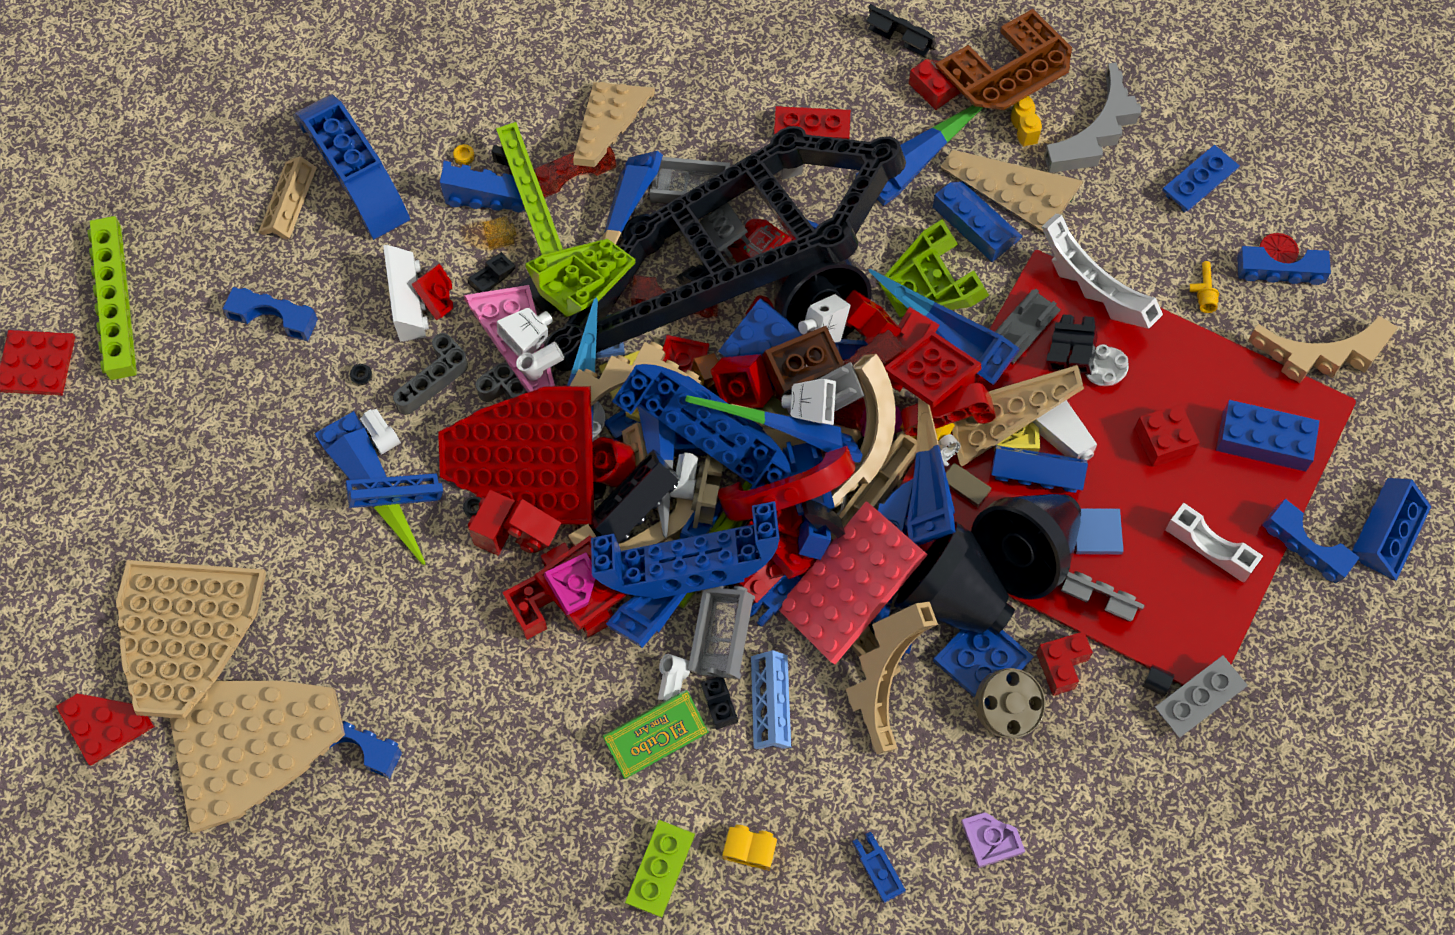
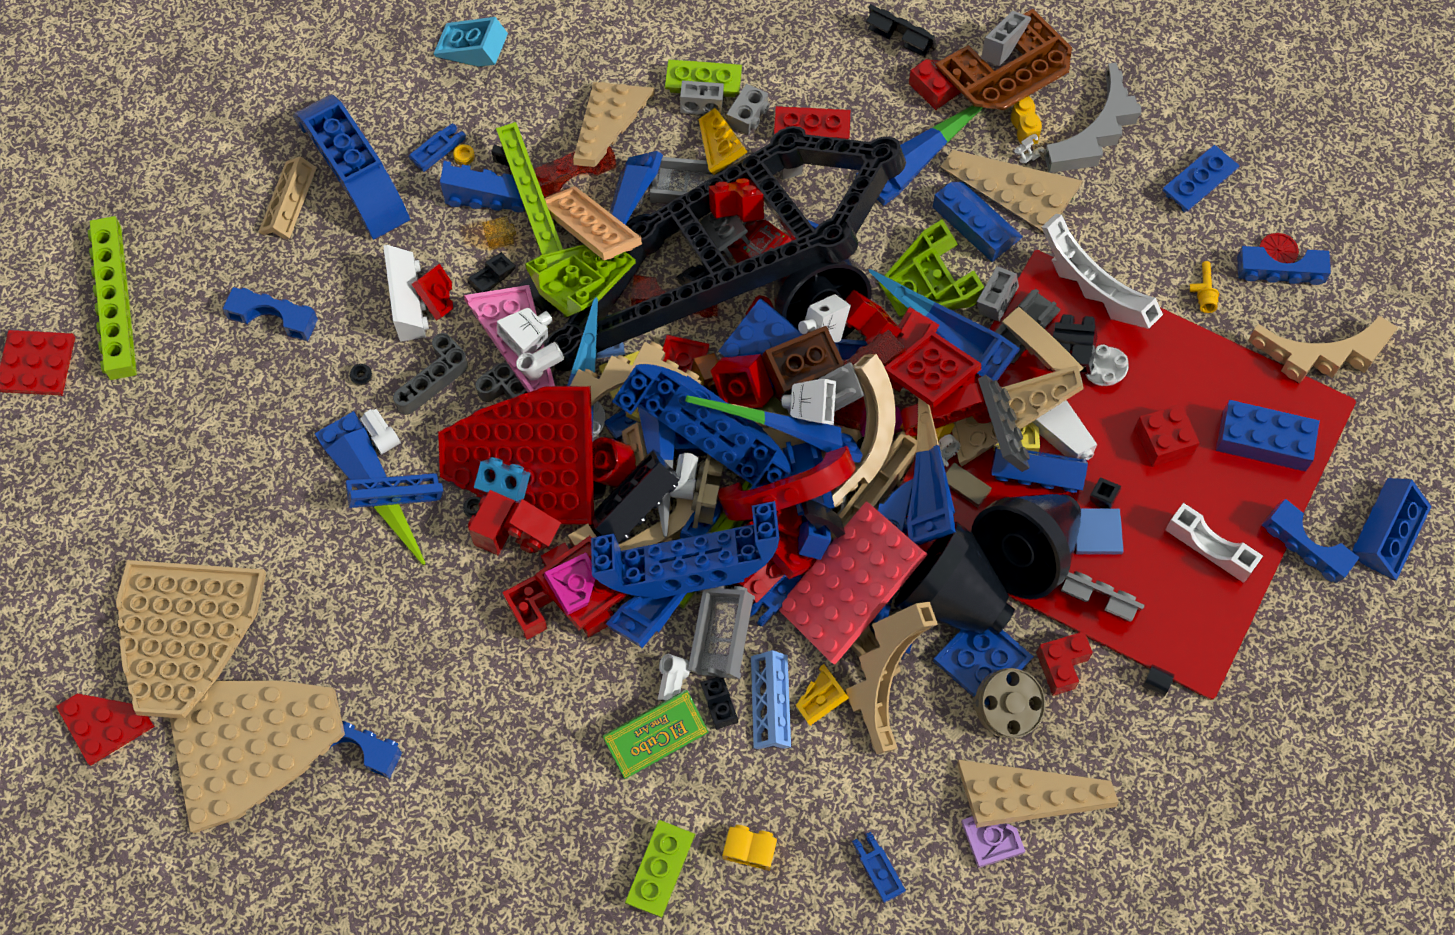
light grey brick [1155,655,1248,738] -> none
none -> blue hinge [409,123,466,172]
none -> medium azure slope [433,17,508,67]
none -> dark azure brick [474,457,530,502]
none -> light nougat plate [544,186,642,260]
none -> lime brick [665,59,742,97]
none -> light grey brick [680,81,724,115]
none -> yellow wing [698,108,748,175]
none -> red brick [709,178,764,222]
none -> light grey brick [727,83,770,135]
none -> yellow wing [796,664,849,726]
none -> tan wing [957,760,1119,828]
none -> light grey brick [977,266,1019,322]
none -> dark grey plate [978,375,1030,472]
none -> light grey slope [981,11,1031,66]
none -> tan slope [1002,307,1084,372]
none -> white piece [1014,134,1045,164]
none -> black brick [1090,477,1121,509]

